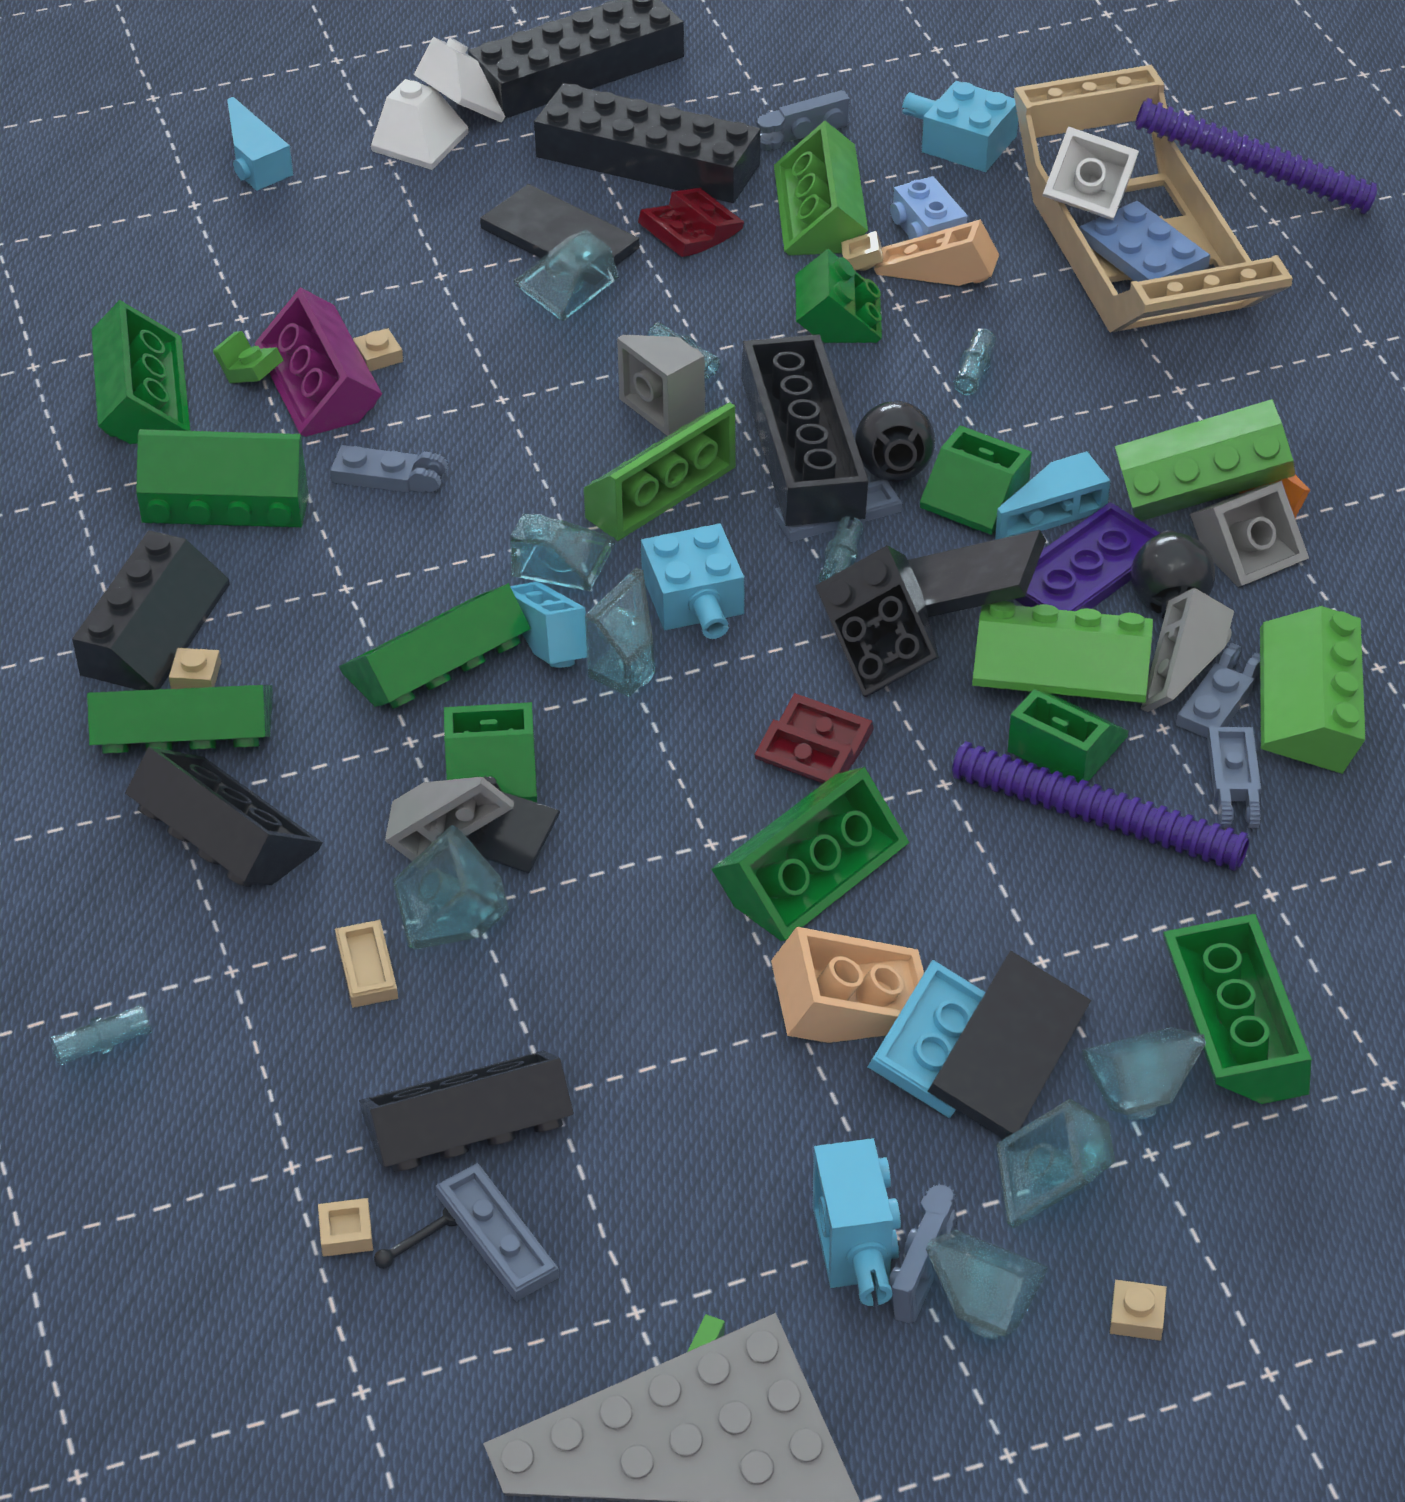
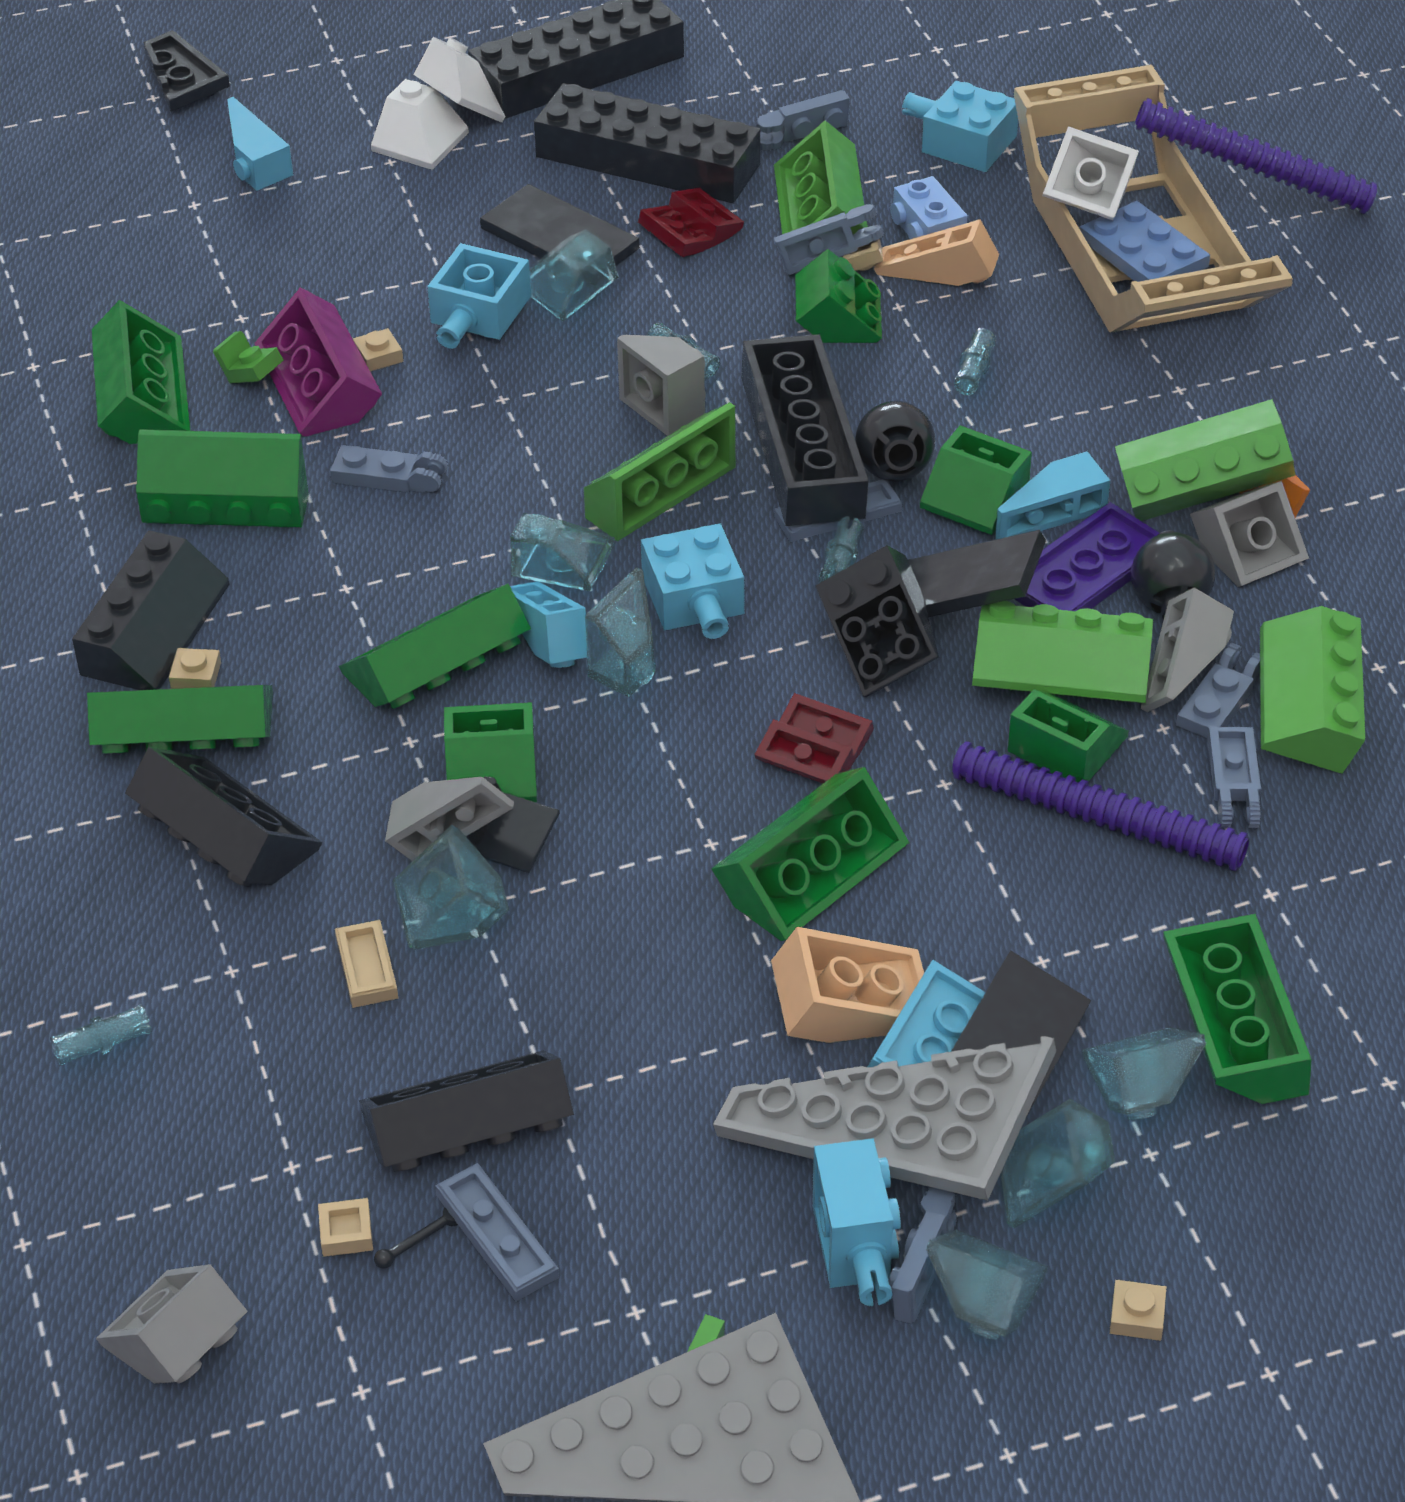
none -> light grey slope [96,1264,248,1384]
none -> black wing [143,30,230,112]
none -> medium azure brick [428,243,531,349]
none -> light grey wing [713,1036,1057,1201]
none -> sand blue hinge [774,204,884,275]

